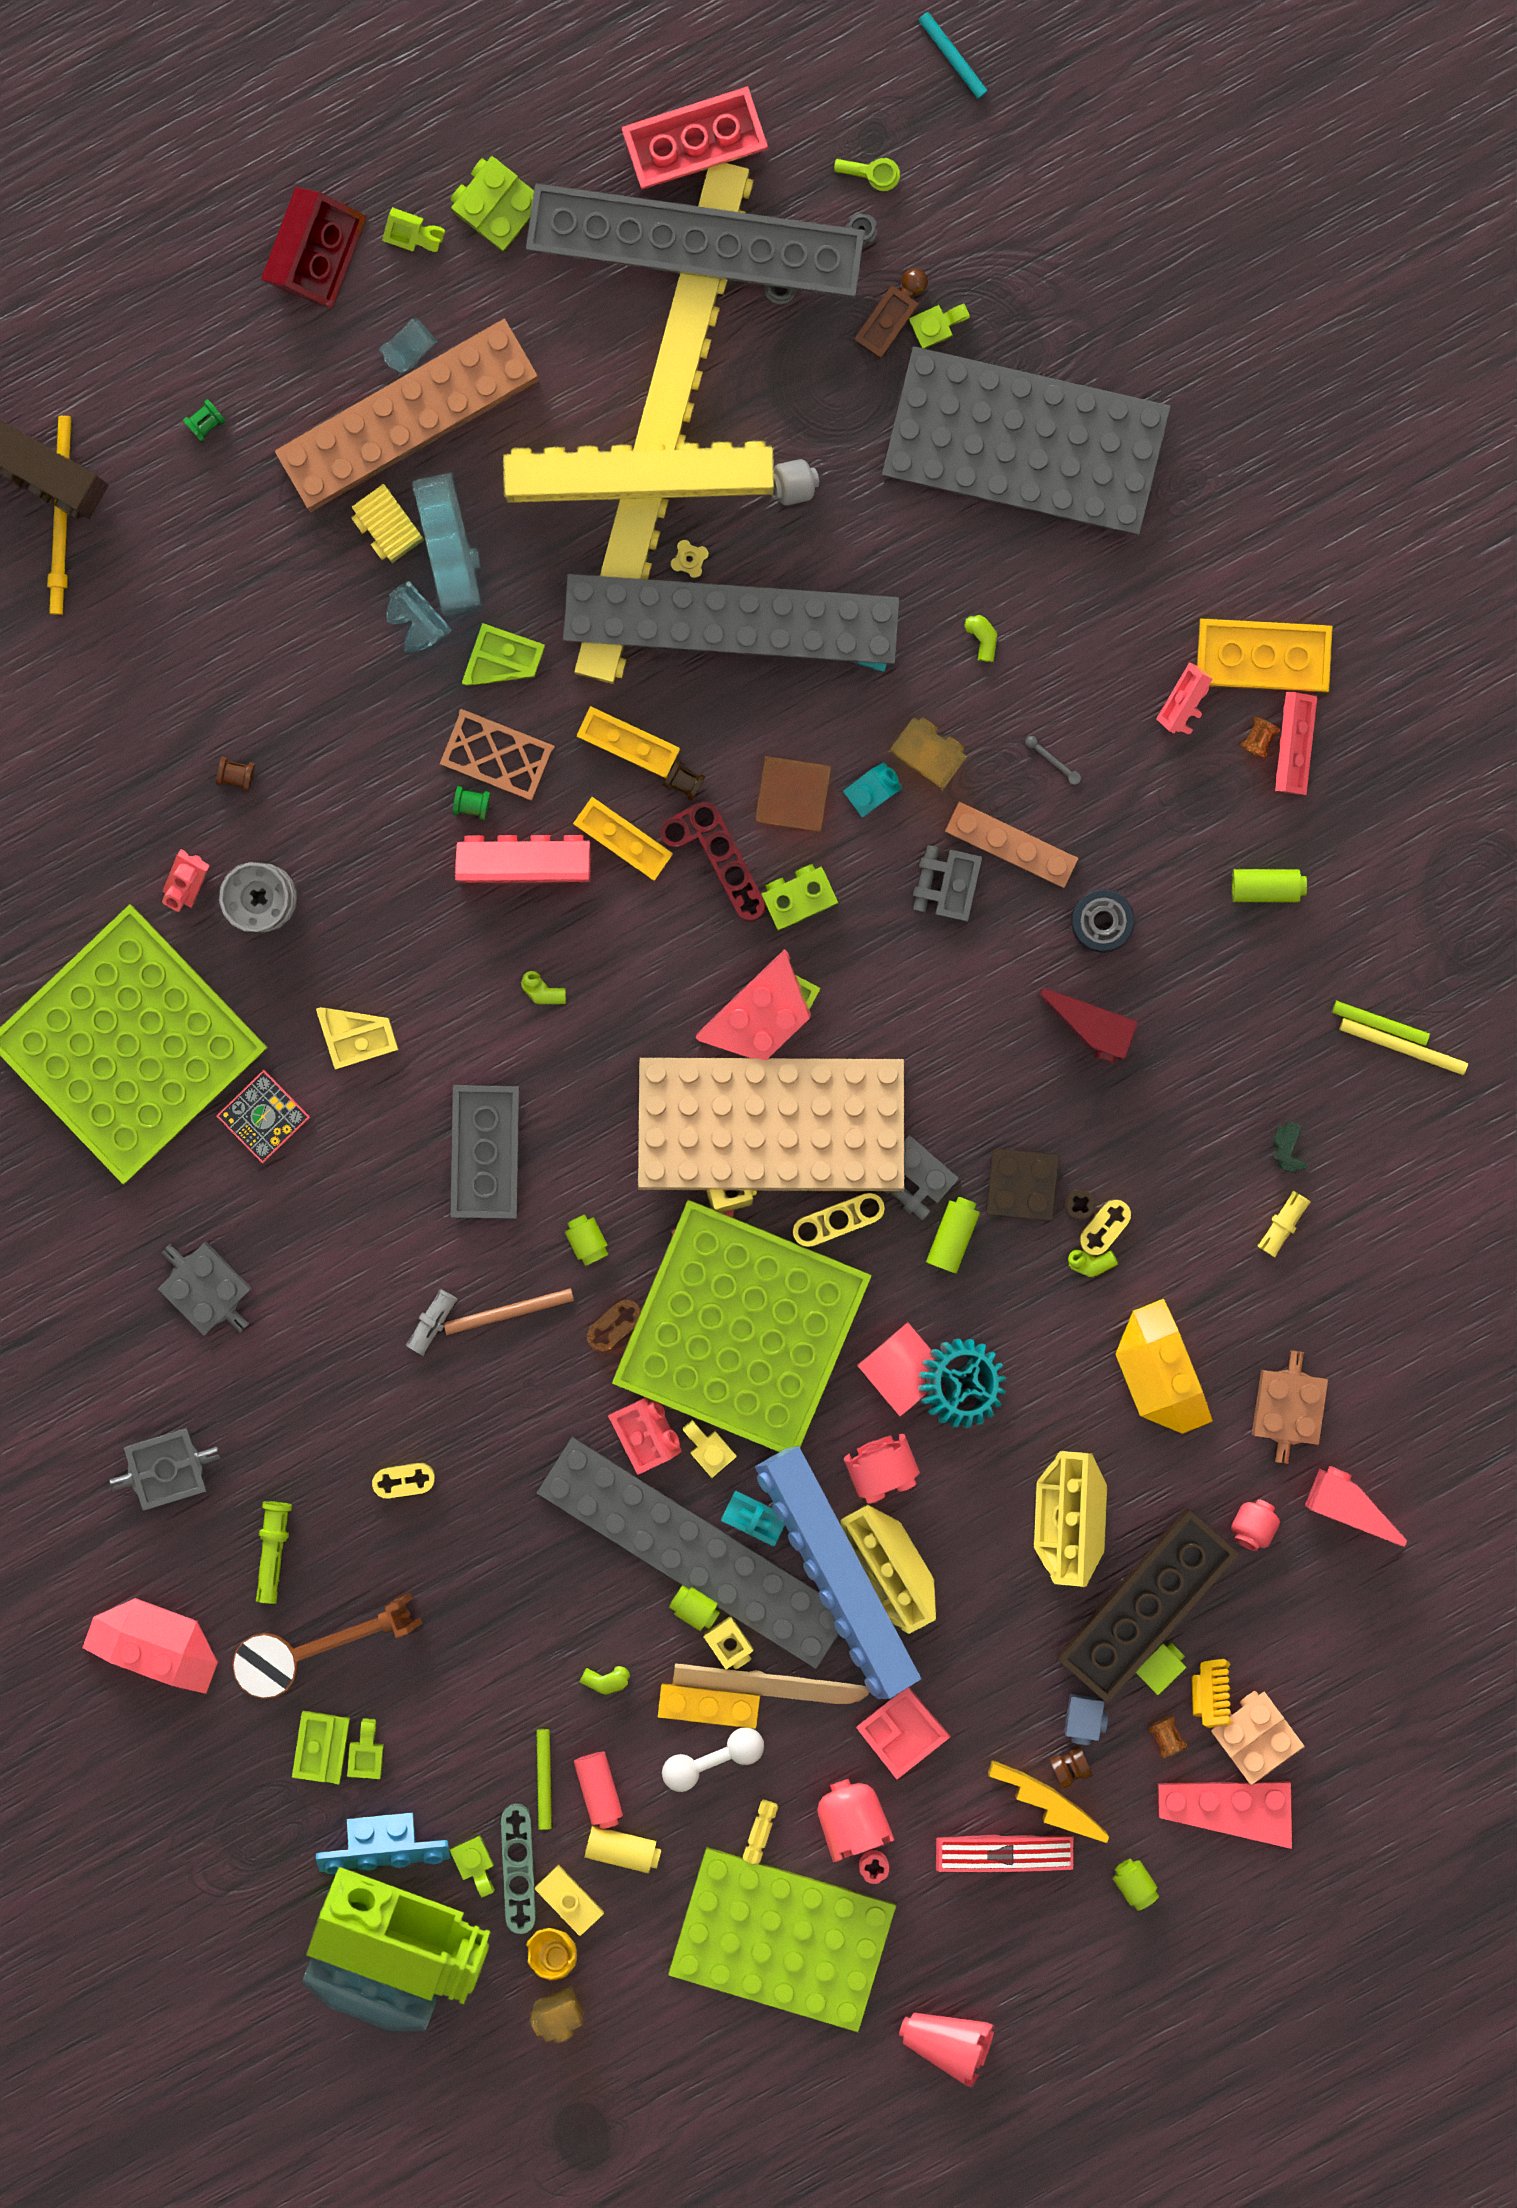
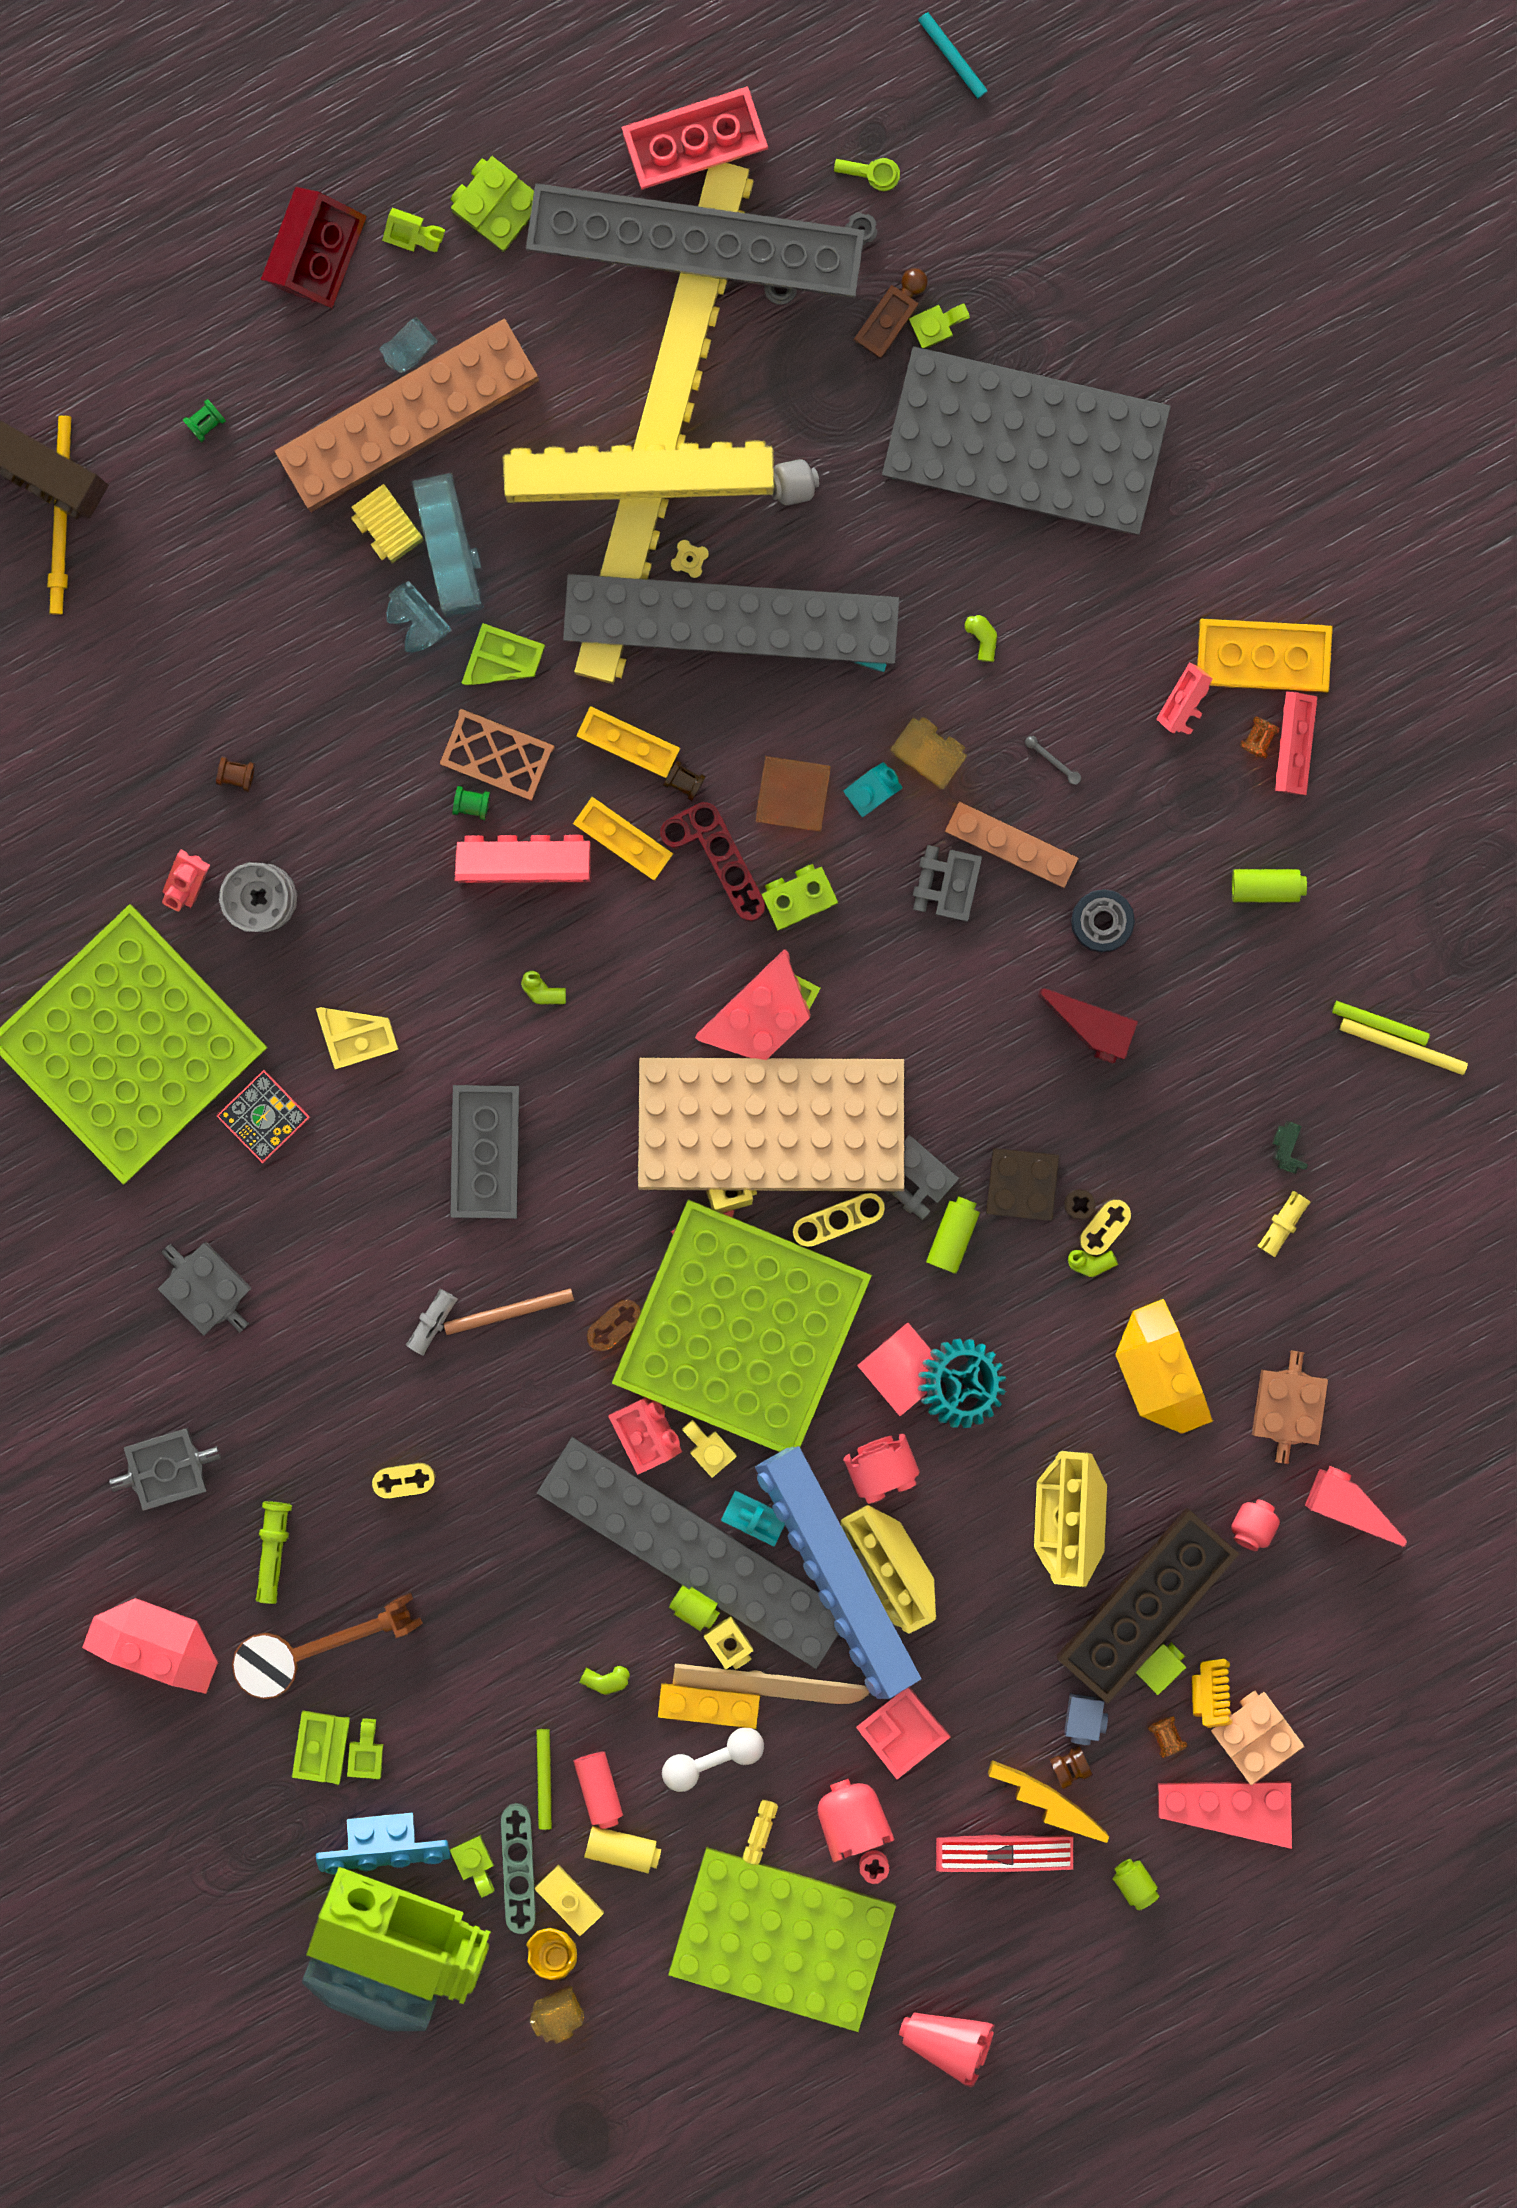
lime brick [564,1214,608,1266] -> none

